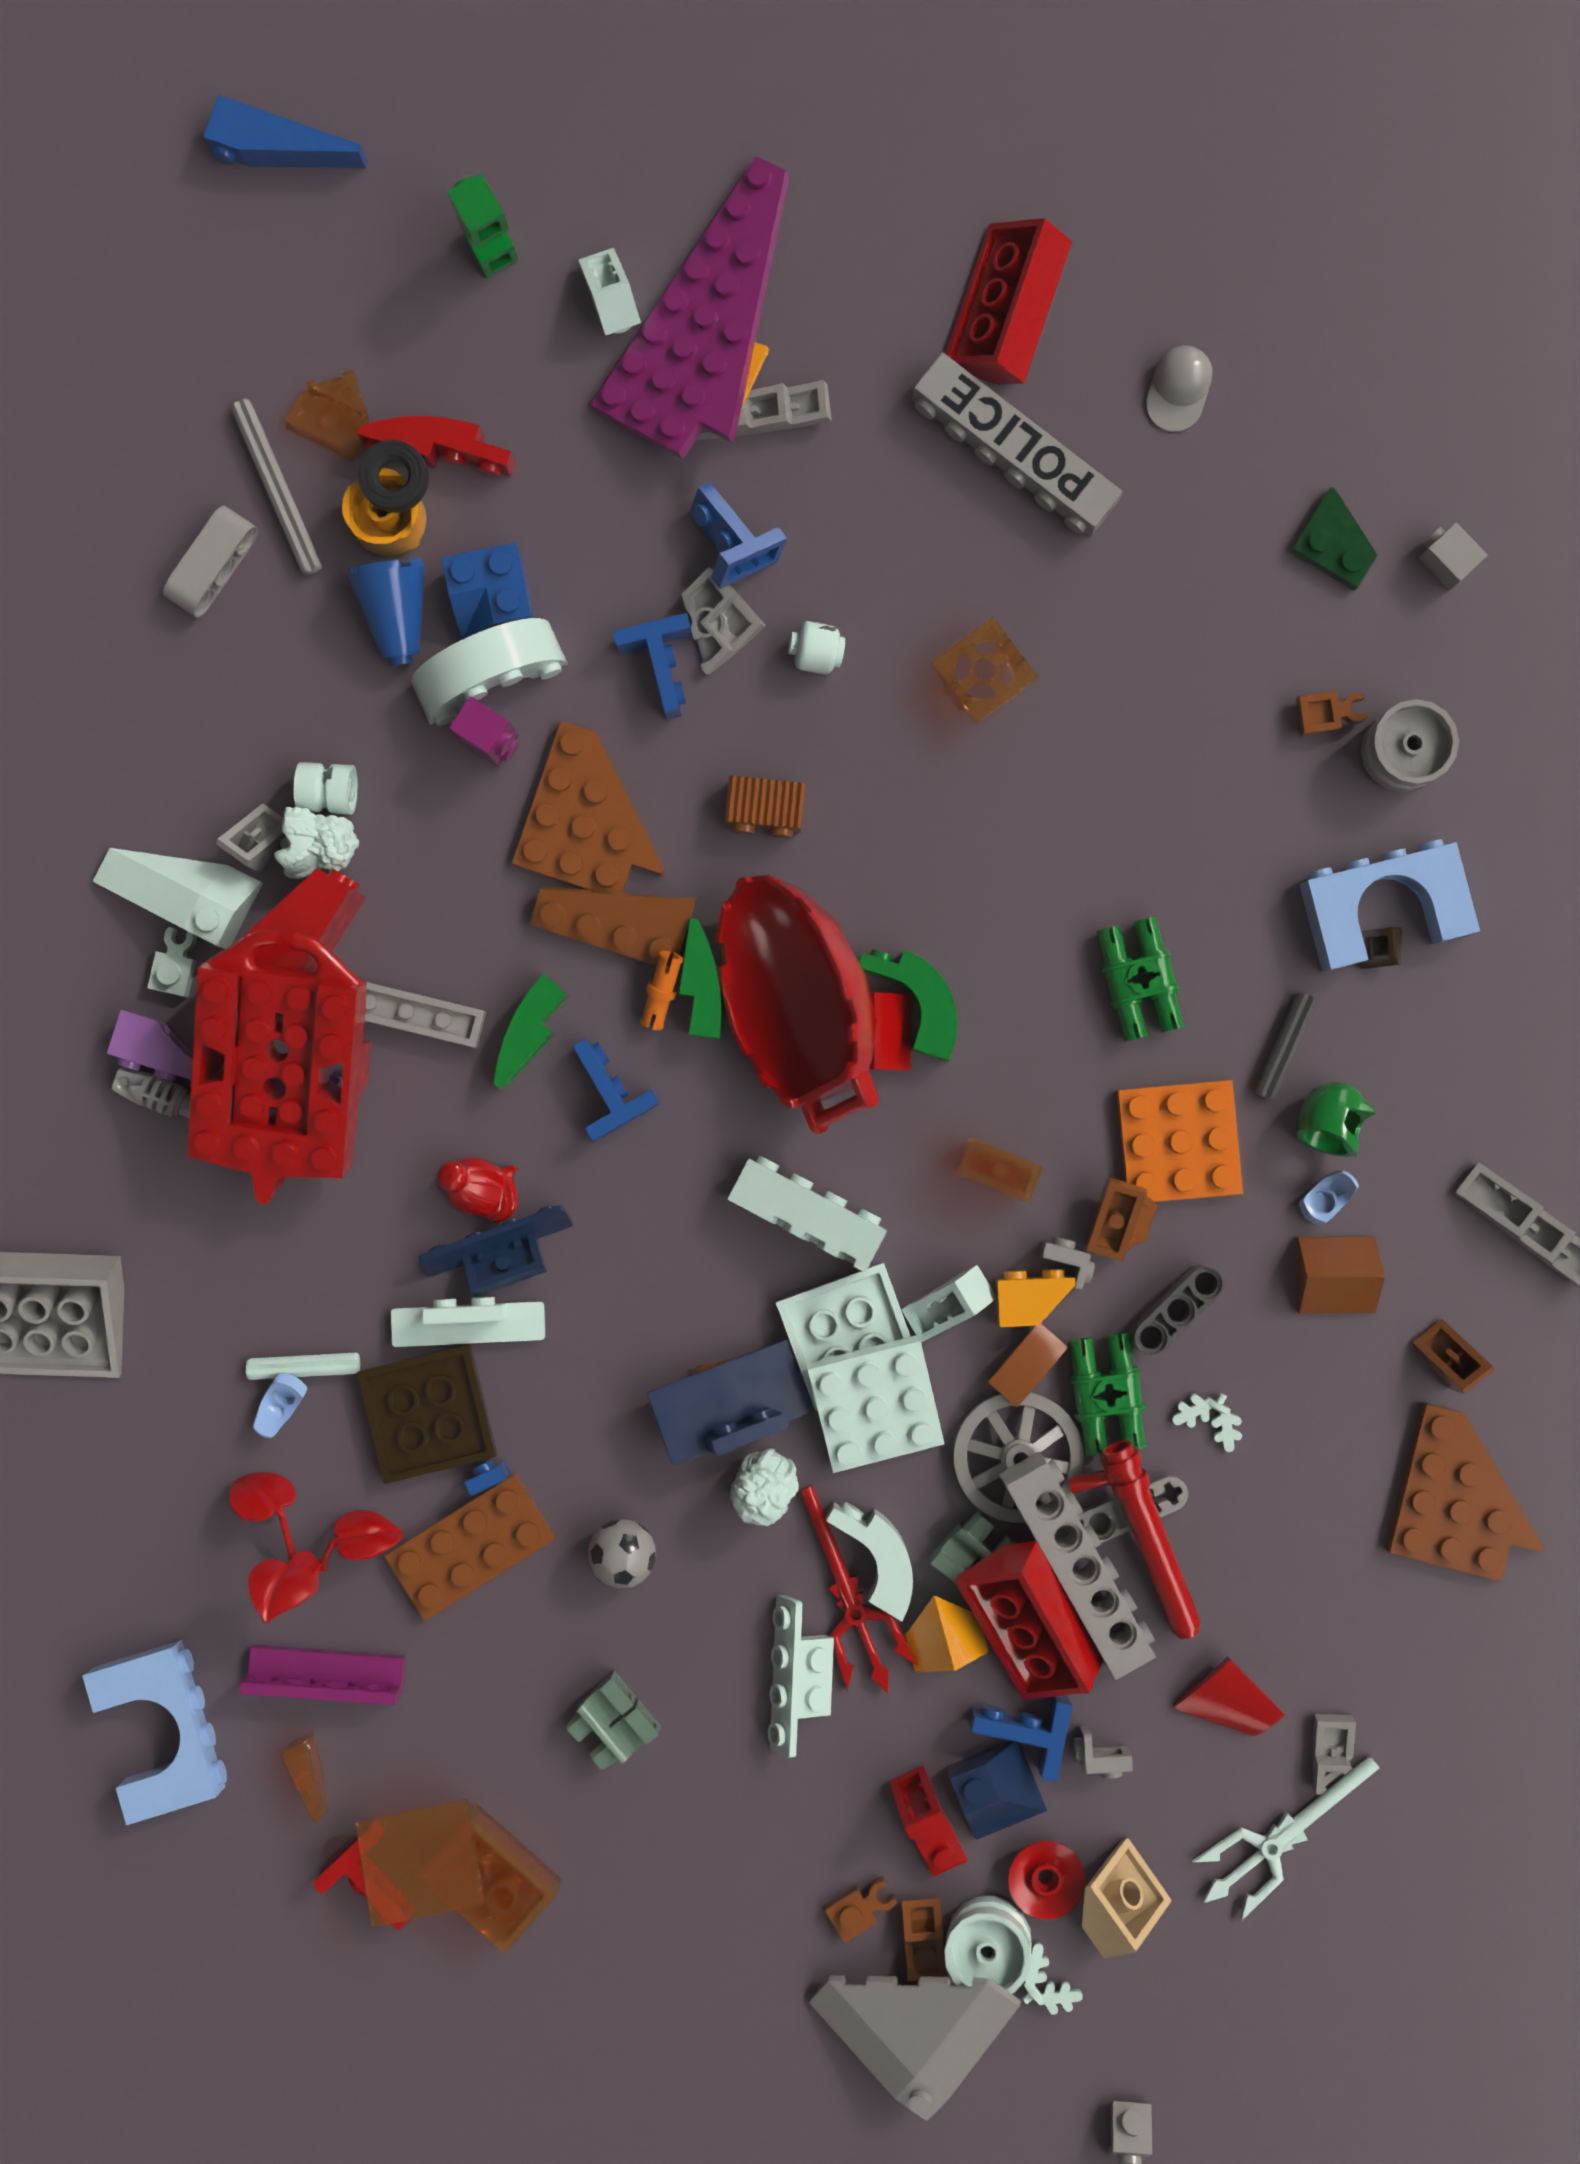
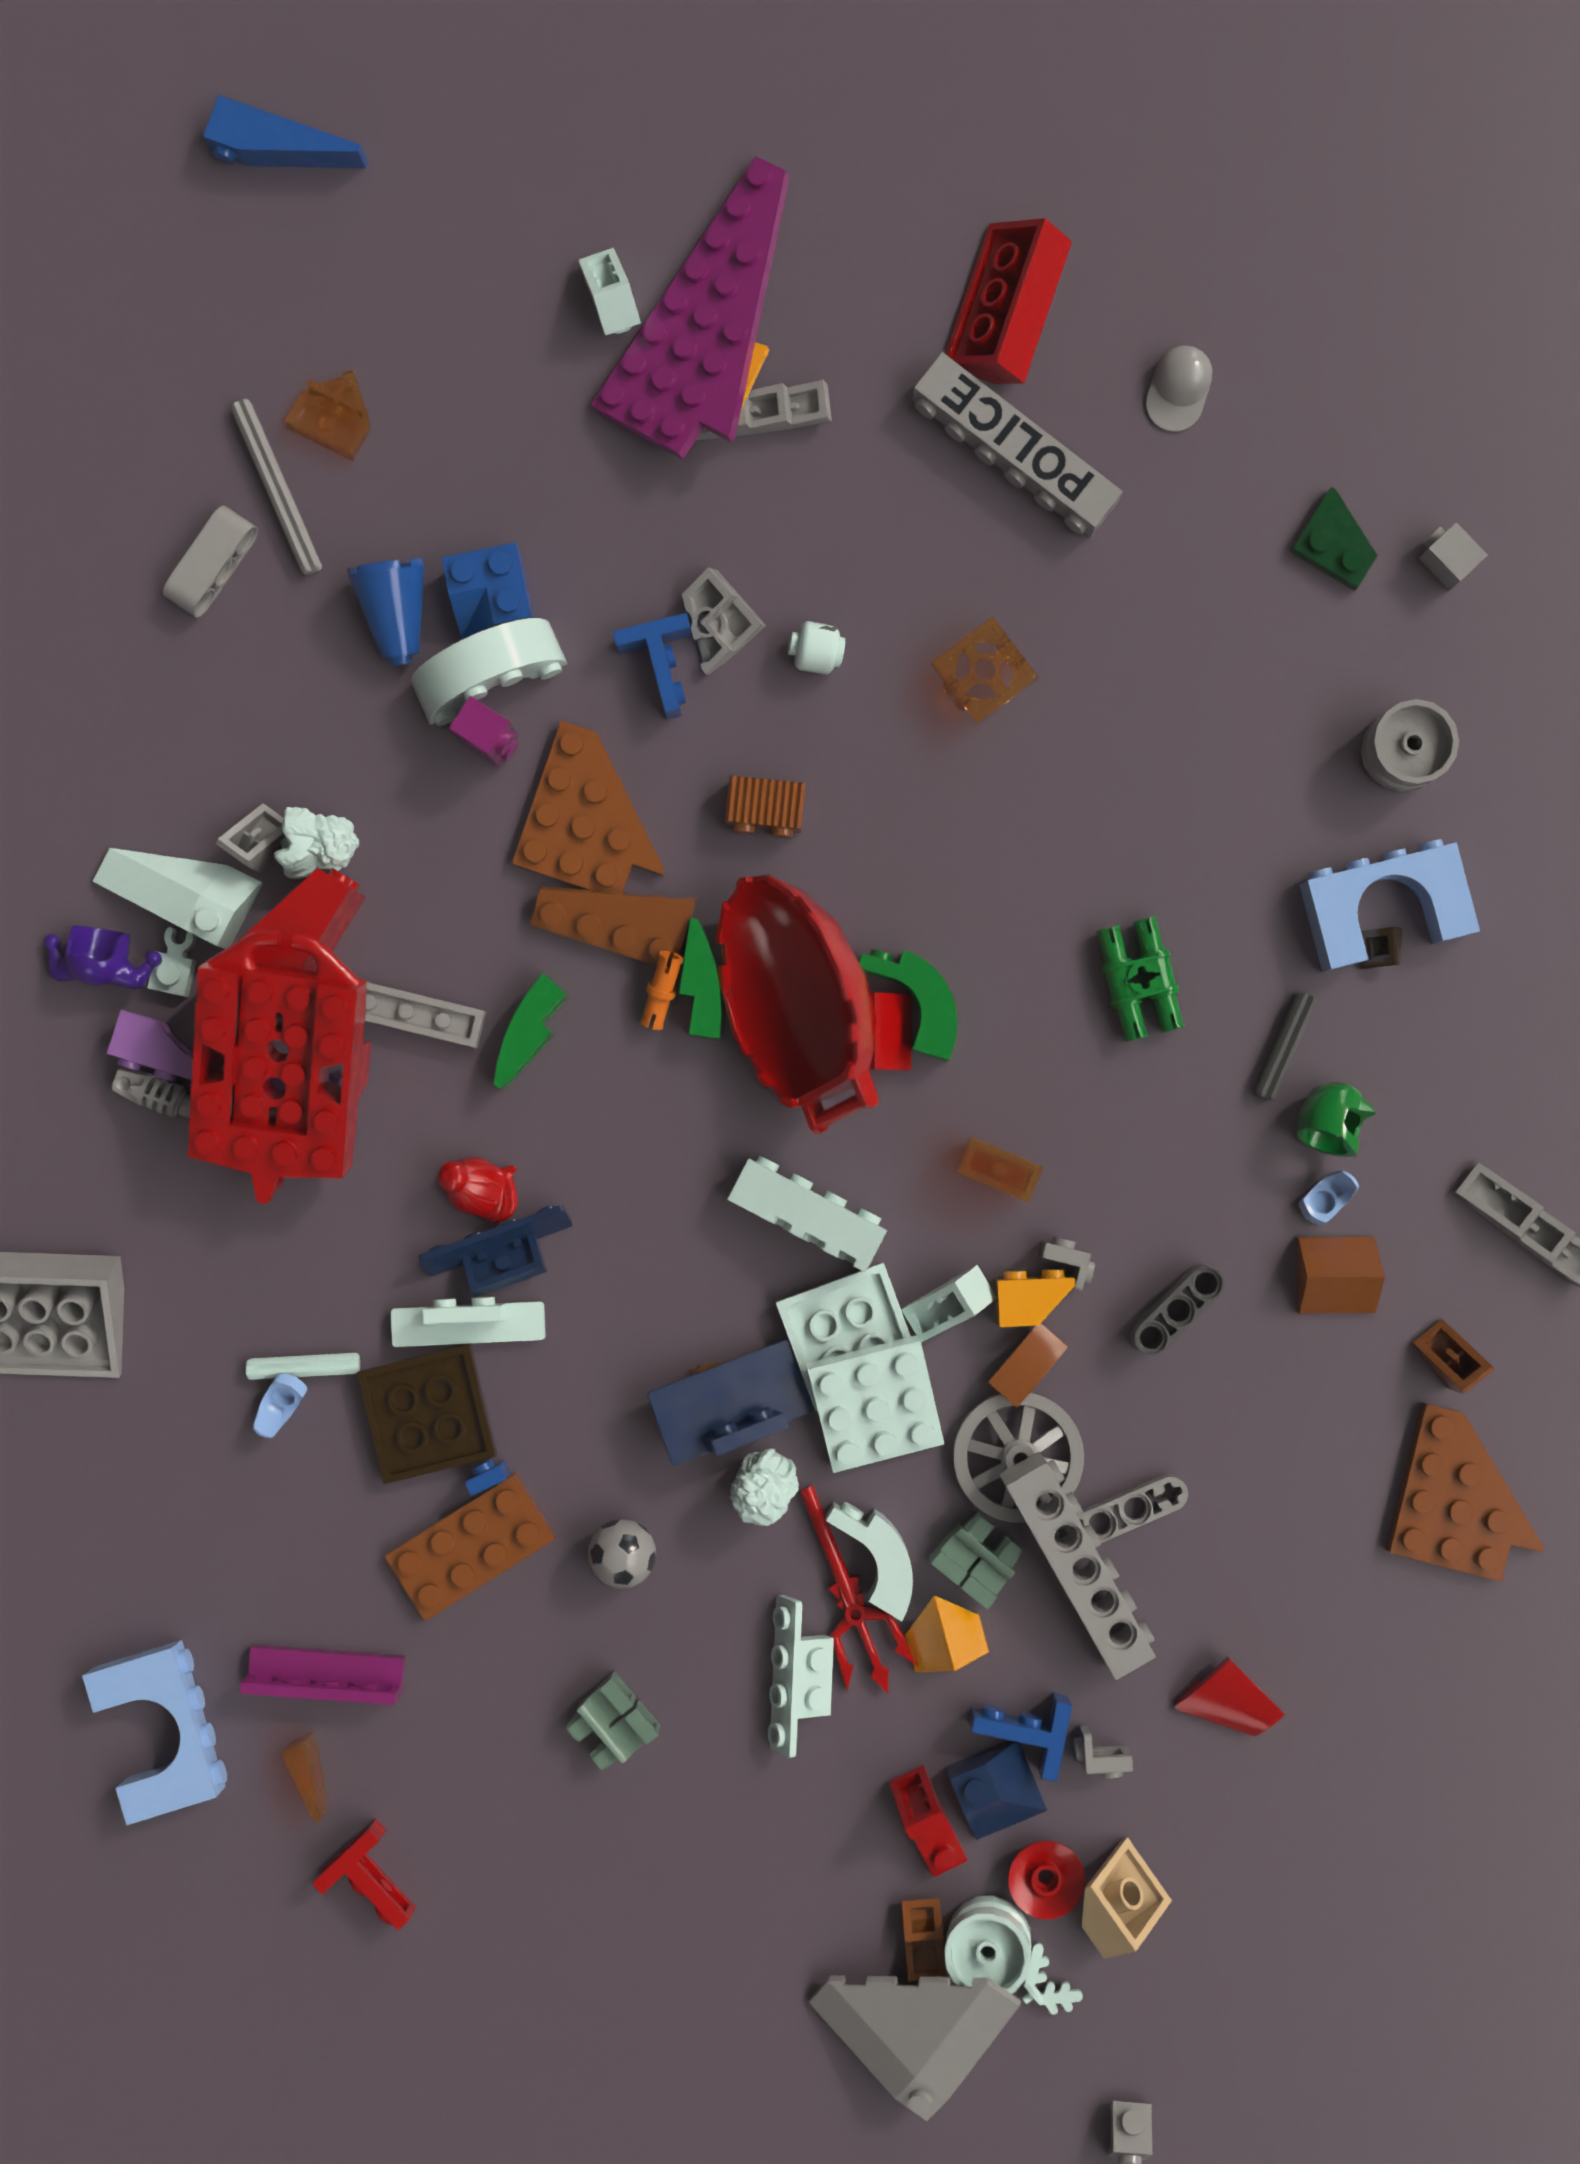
red plant [229,1472,403,1624] -> none
light aqua wheel [294,762,358,815] -> none
light orange brick [342,468,427,556] -> none
clear orange piece [356,1799,485,1927] -> none
red slope [357,416,516,477] -> none
black tyre [358,440,429,513] -> none
clear orange brick [417,1803,562,1954] -> none
green arch [447,173,519,278] -> none
blue bracket [573,1039,661,1142] -> none
blue bracket [690,483,787,589] -> none
dark orange plate [824,1876,897,1943] -> none
red slope [955,1541,1103,1700] -> none
green pin [1068,1332,1147,1456] -> none
red cylinder [1069,1440,1201,1639] -> none
dark orange slope [1086,1177,1158,1262] -> none
orange plate [1116,1080,1243,1202] -> none
light aqua animal [1172,1393,1242,1452] -> none
light aqua piece [1191,1756,1379,1922] -> none
dark orange plate [1296,691,1368,736] -> none
light grey slope [1312,1714,1356,1795] -> none
none -> dark purple piece [43,925,162,989]

